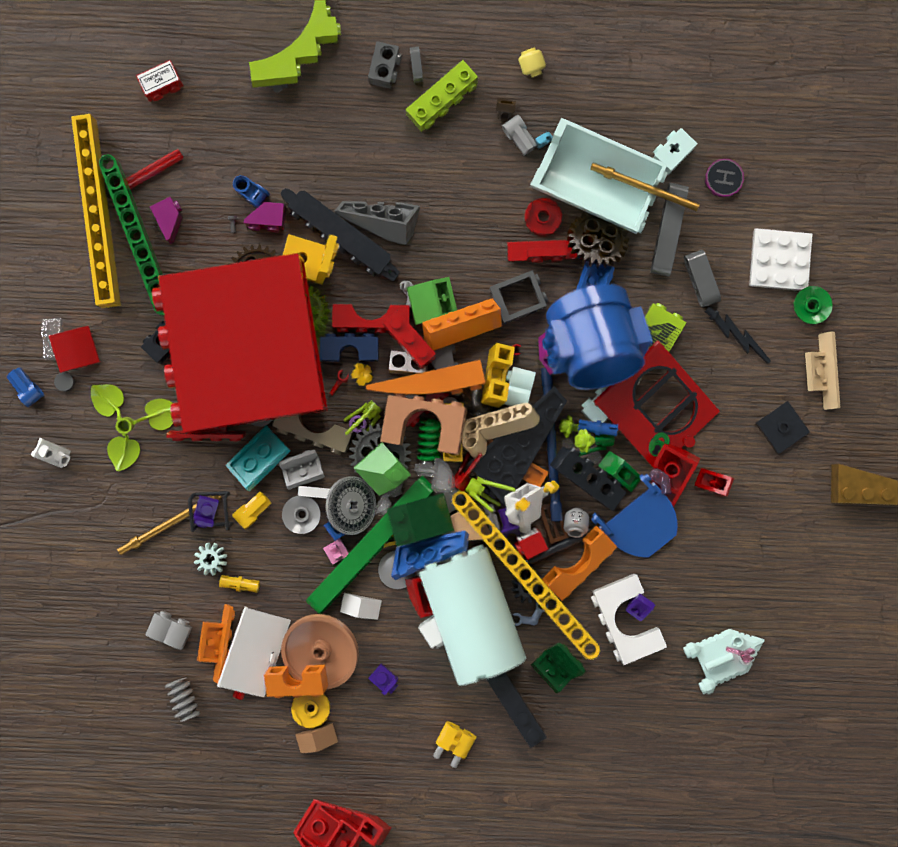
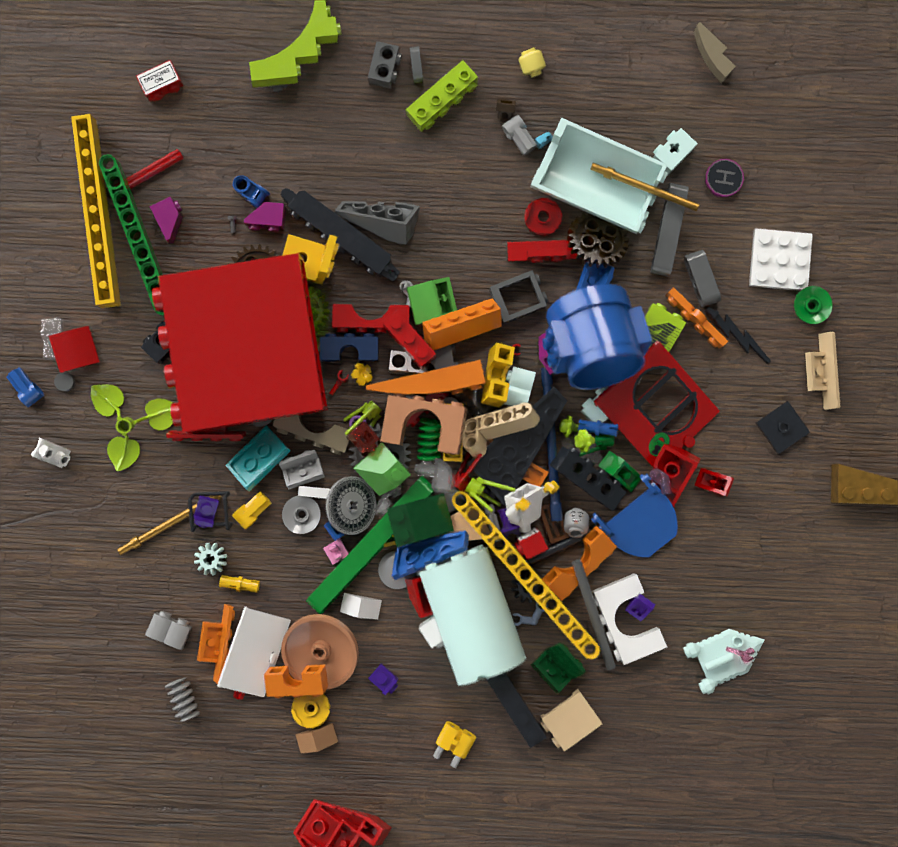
none -> clear red brick [346,421,380,454]
none -> tan panel [540,689,602,751]
none -> dark grey piece [572,559,616,670]
none -> orange hinge [665,287,728,349]
none -> dark tan slope [694,22,736,83]

